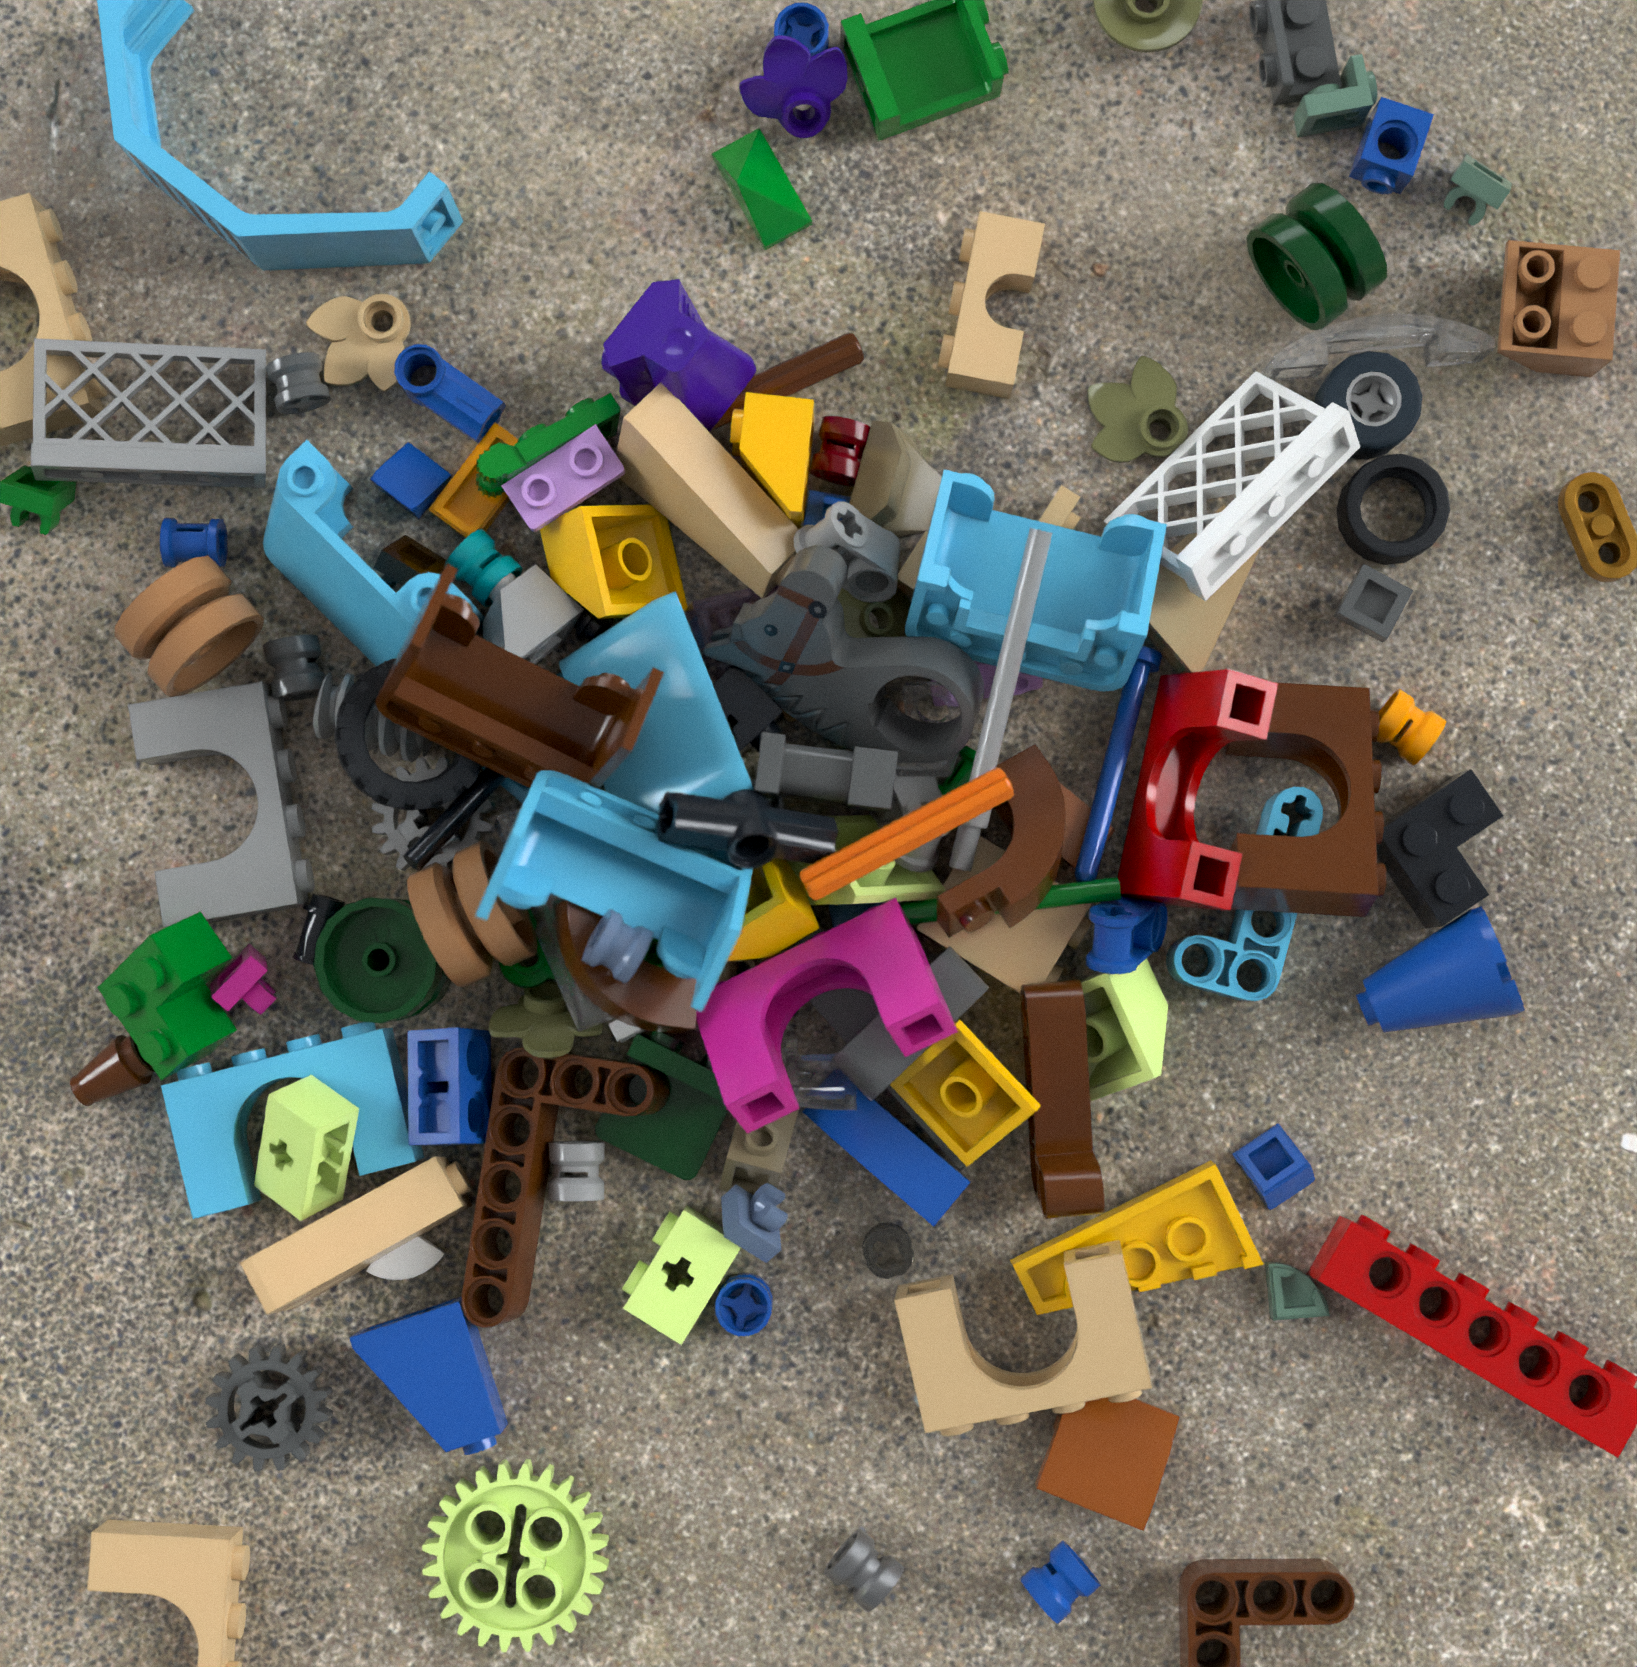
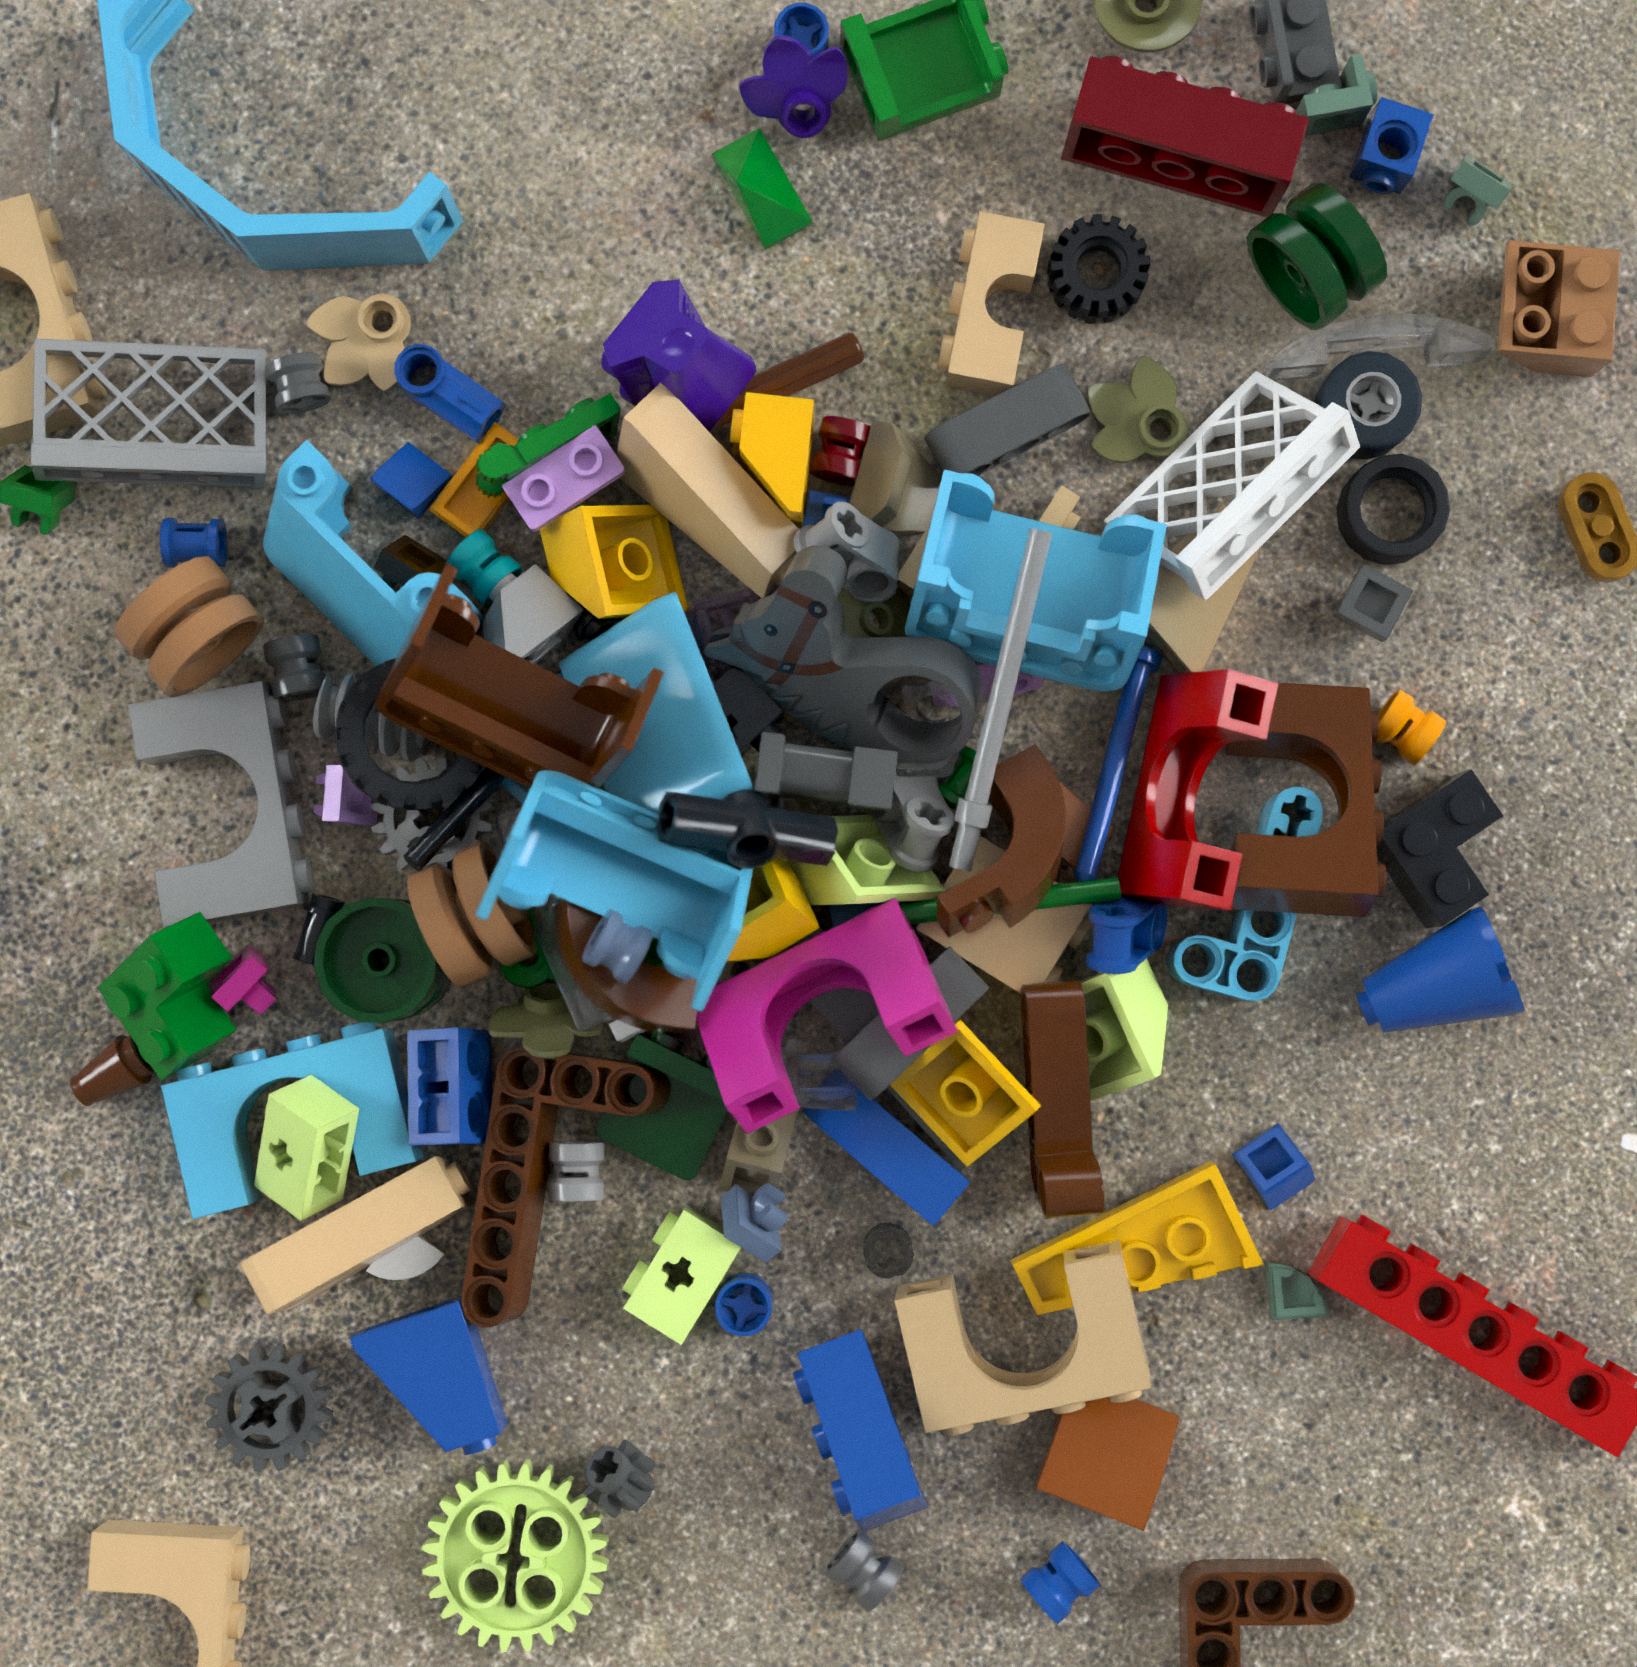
orange axle [799,768,1014,900] -> none
none -> lavender tile [313,765,378,826]
none -> dark grey gear [584,1440,656,1518]
none -> blue wedge [793,1329,929,1531]
none -> dark grey beam [924,364,1092,476]
none -> black tyre [1047,214,1151,324]
none -> dark red brick [1061,56,1309,217]

